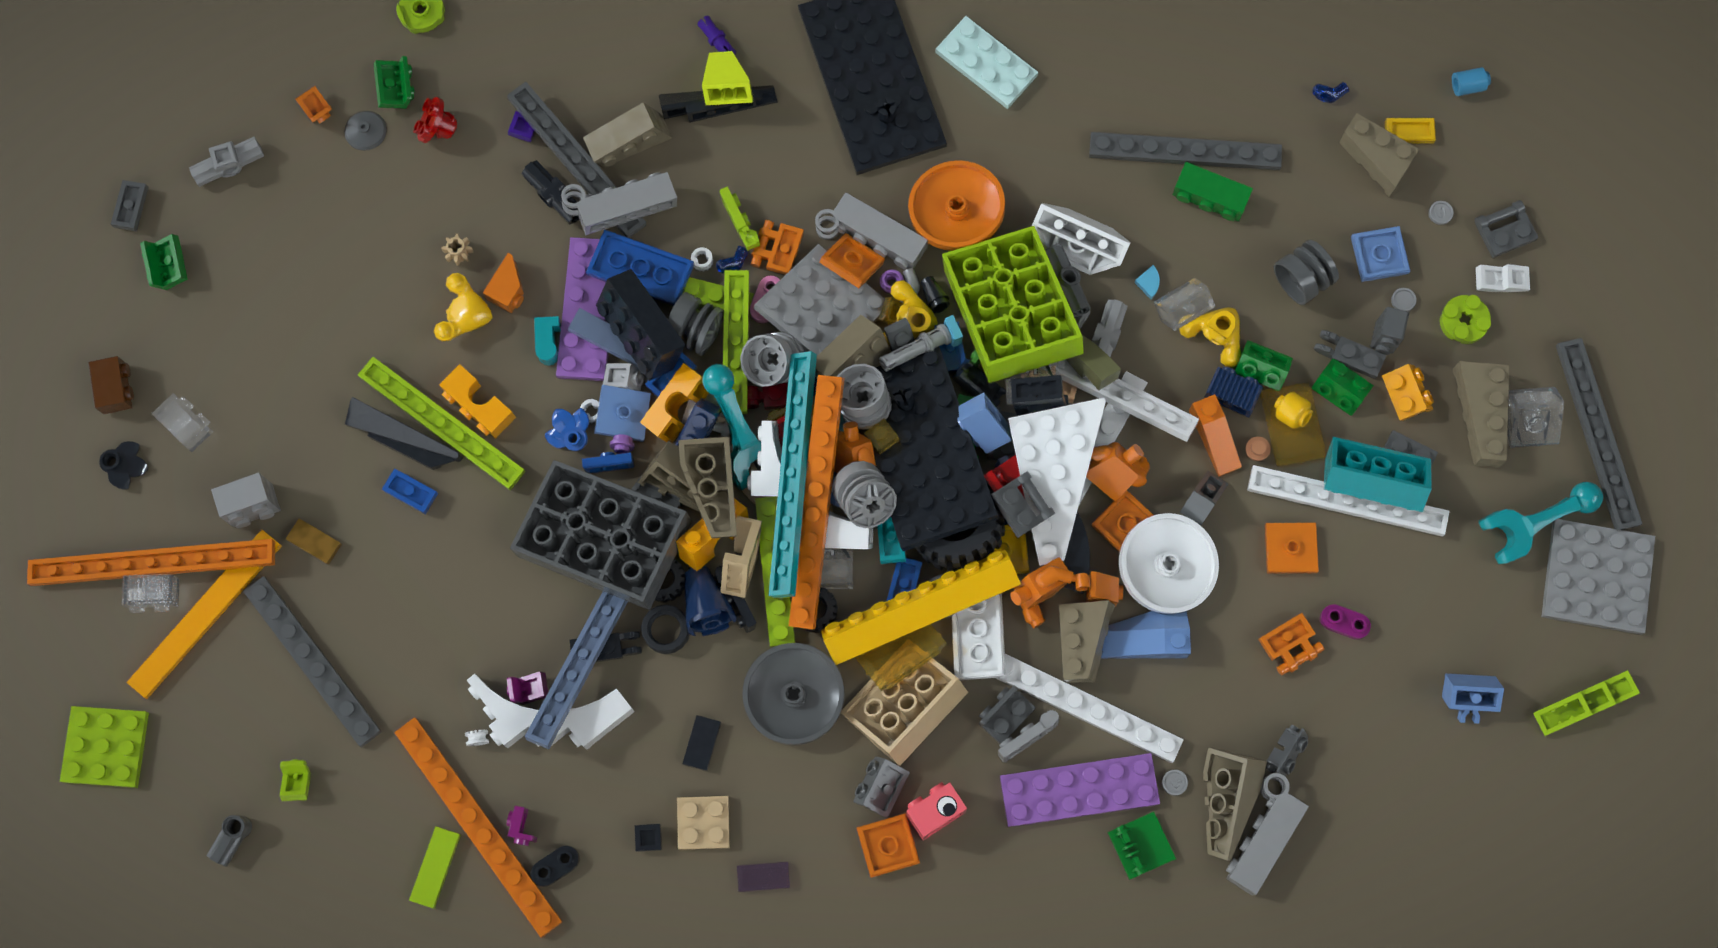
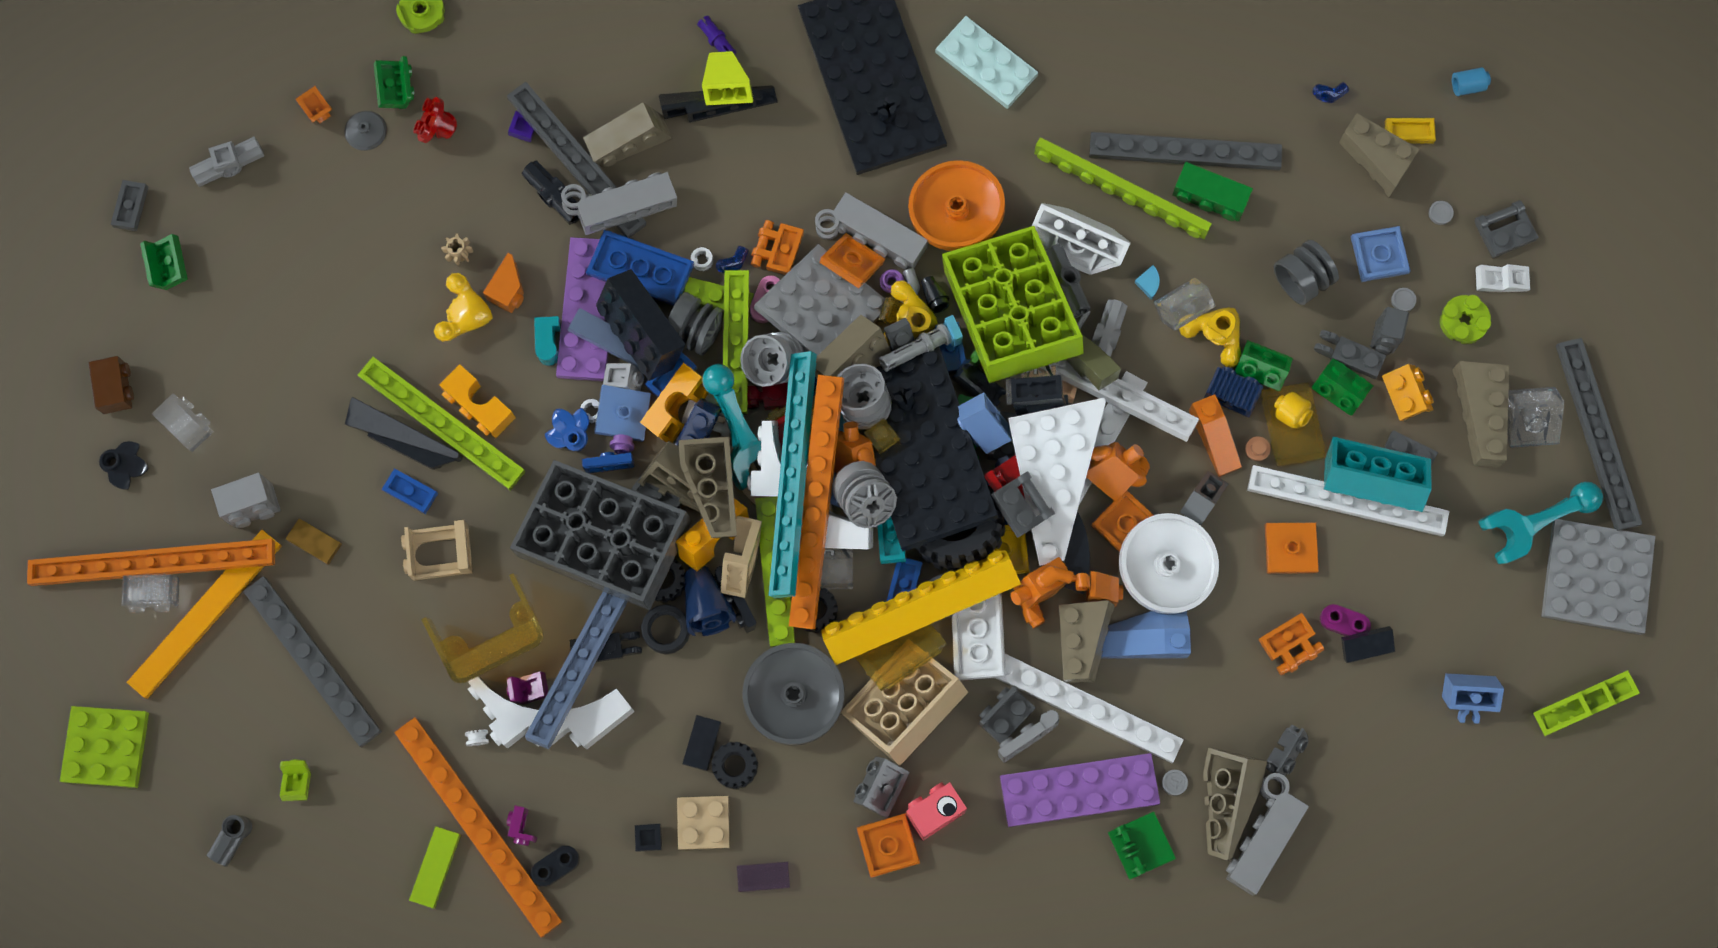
lime hinge [719,186,760,251] -> none
none -> tan panel [401,520,473,581]
none -> clear yellow windscreen [421,573,544,683]
none -> black tyre [712,742,758,789]
none -> lime plate [1034,137,1212,239]
none -> black tile [1341,626,1395,663]

